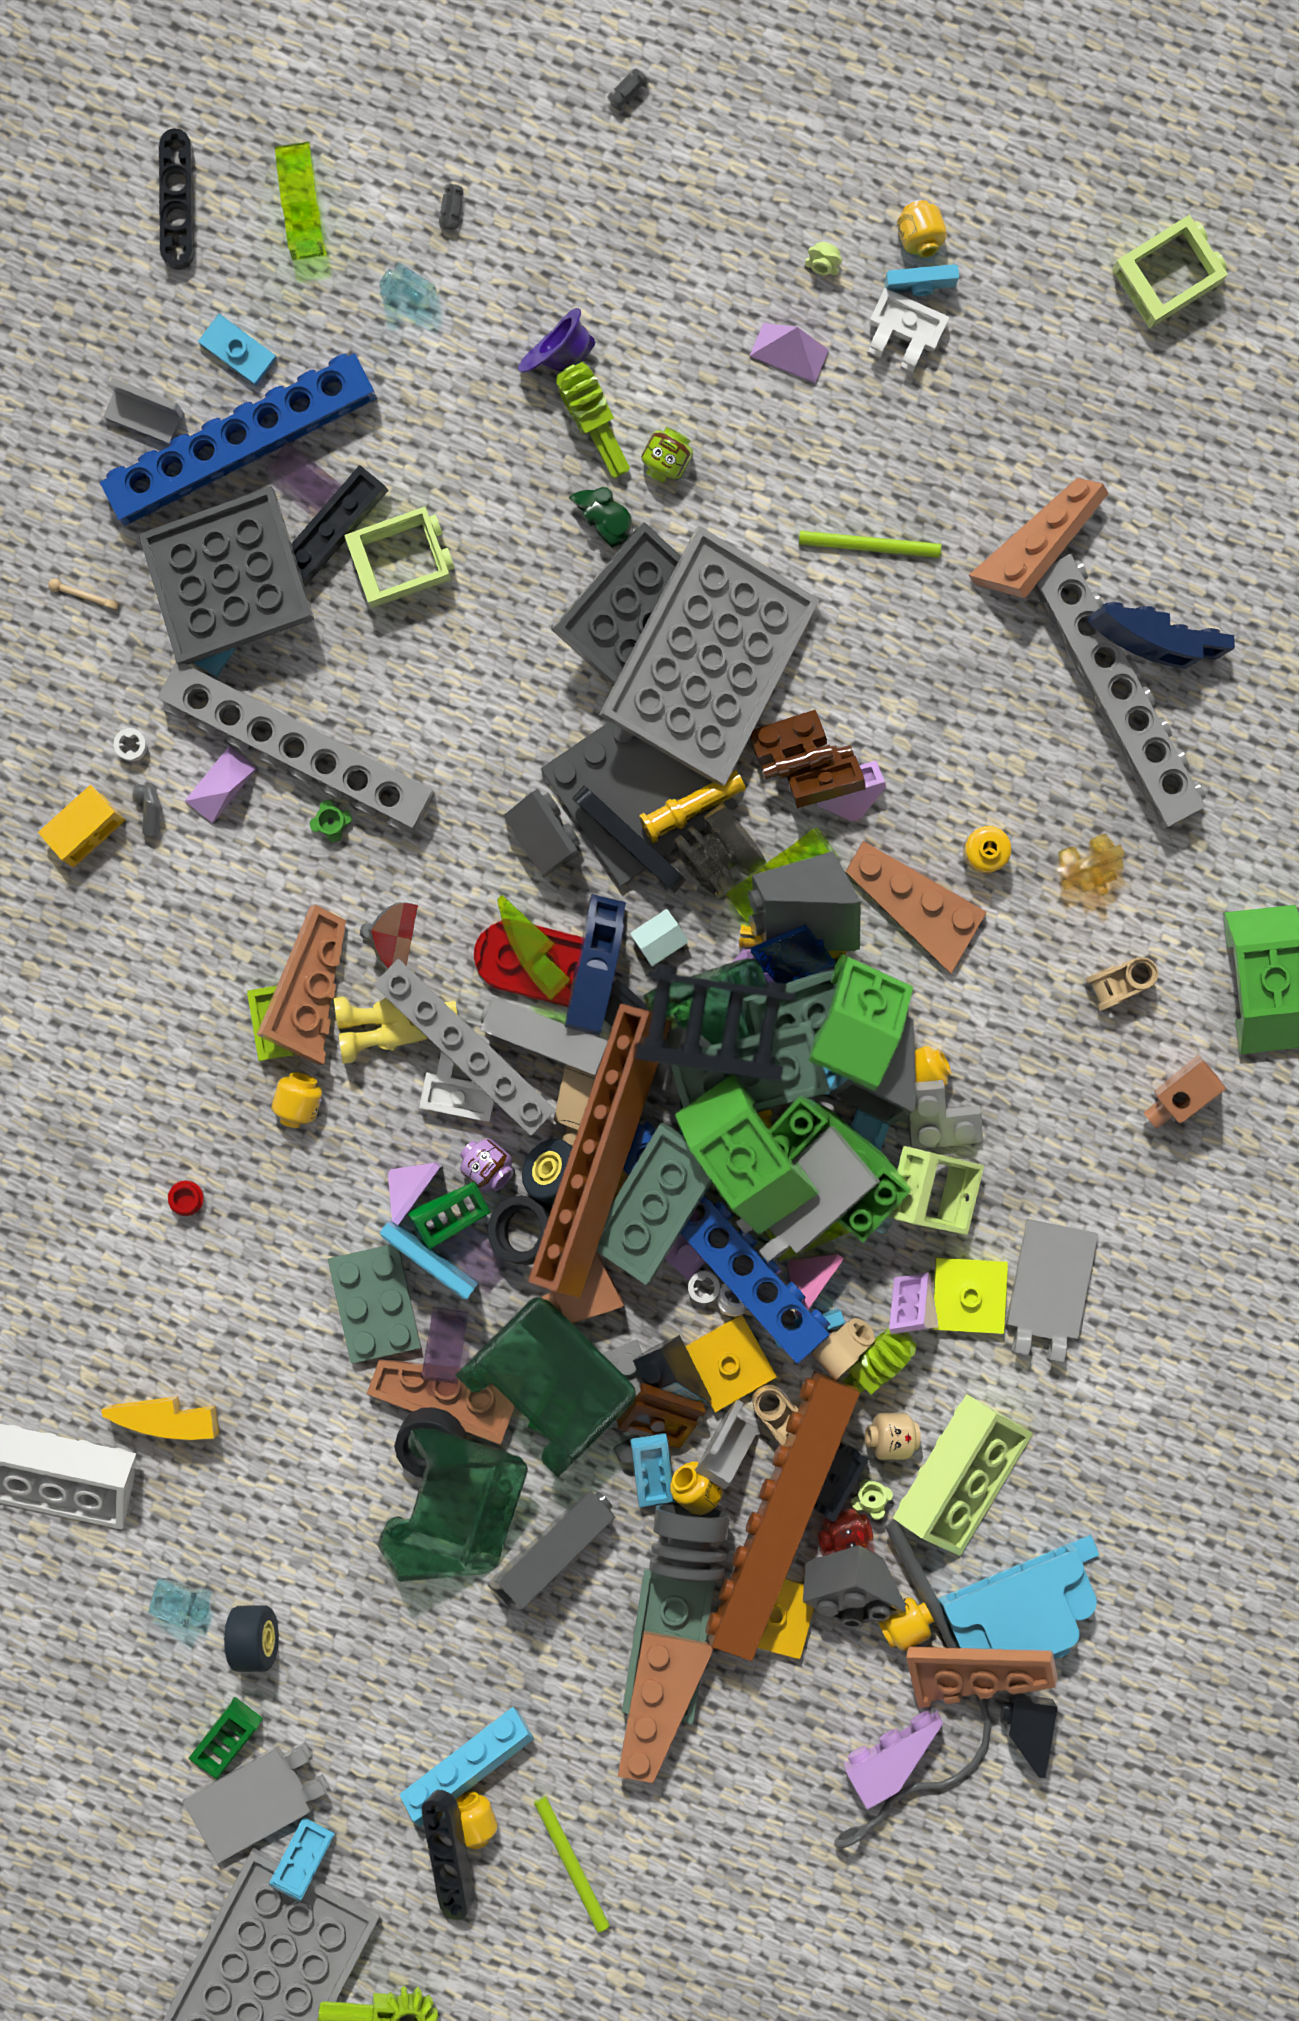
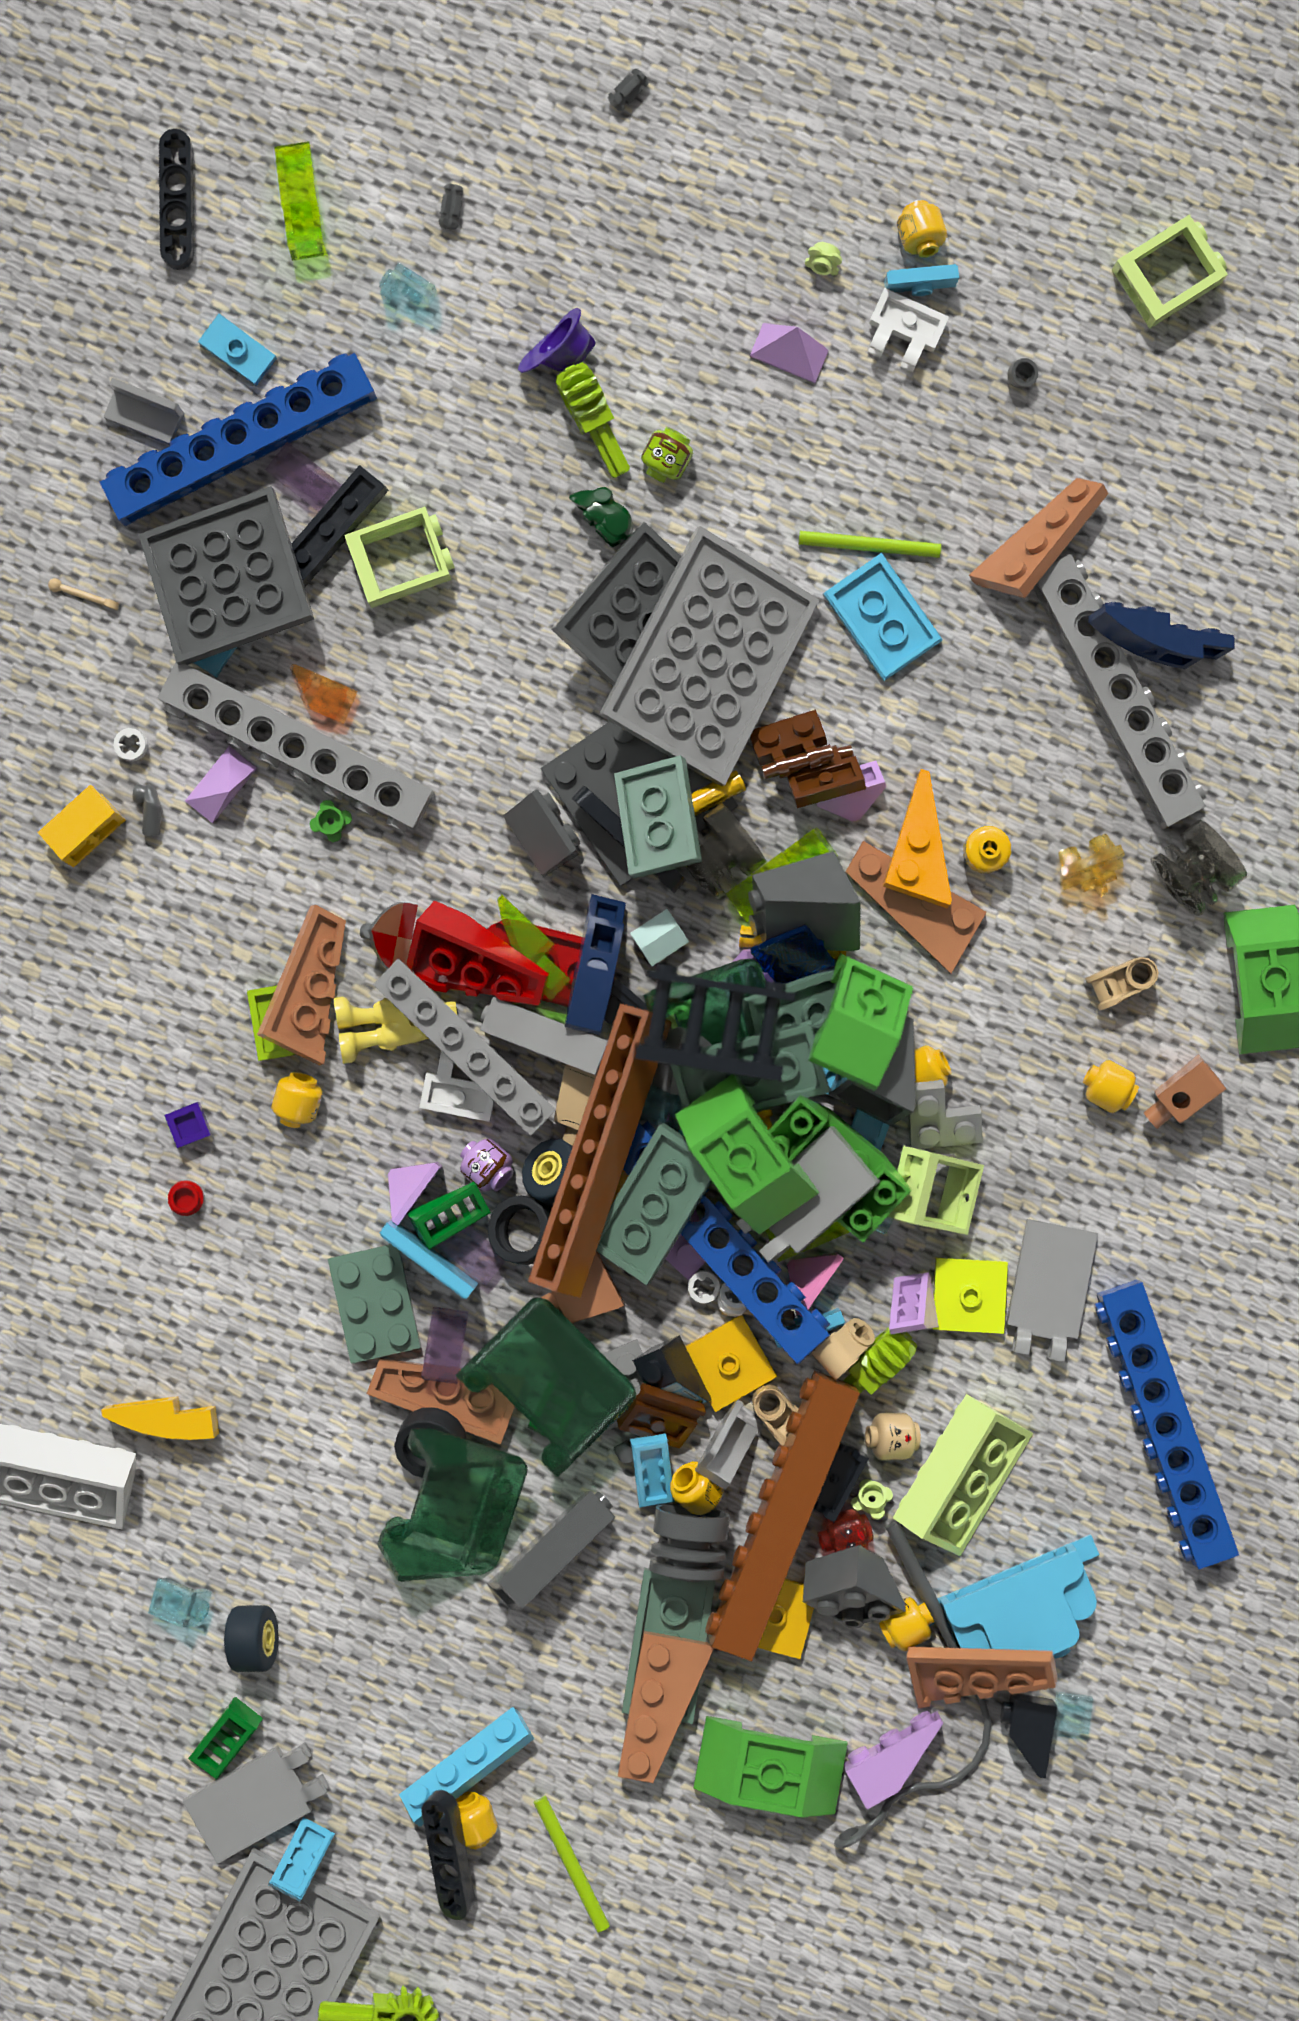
none -> dark purple plate [164,1102,213,1148]
none -> clear orange slope [290,664,358,724]
none -> red wedge [406,900,549,1005]
none -> sand green plate [614,755,702,879]
none -> clear light blue bracket [640,1085,683,1132]
none -> bright green slope [693,1716,848,1817]
none -> medium azure tile [823,553,943,681]
none -> light orange wing [883,769,952,908]
none -> dark grey hinge [1007,358,1038,389]
none -> clear light blue tile [1054,1691,1093,1734]
none -> yellow head [1082,1060,1139,1113]
none -> blue brick [1094,1279,1239,1570]
none -> clear smoke wheel [1150,820,1247,916]

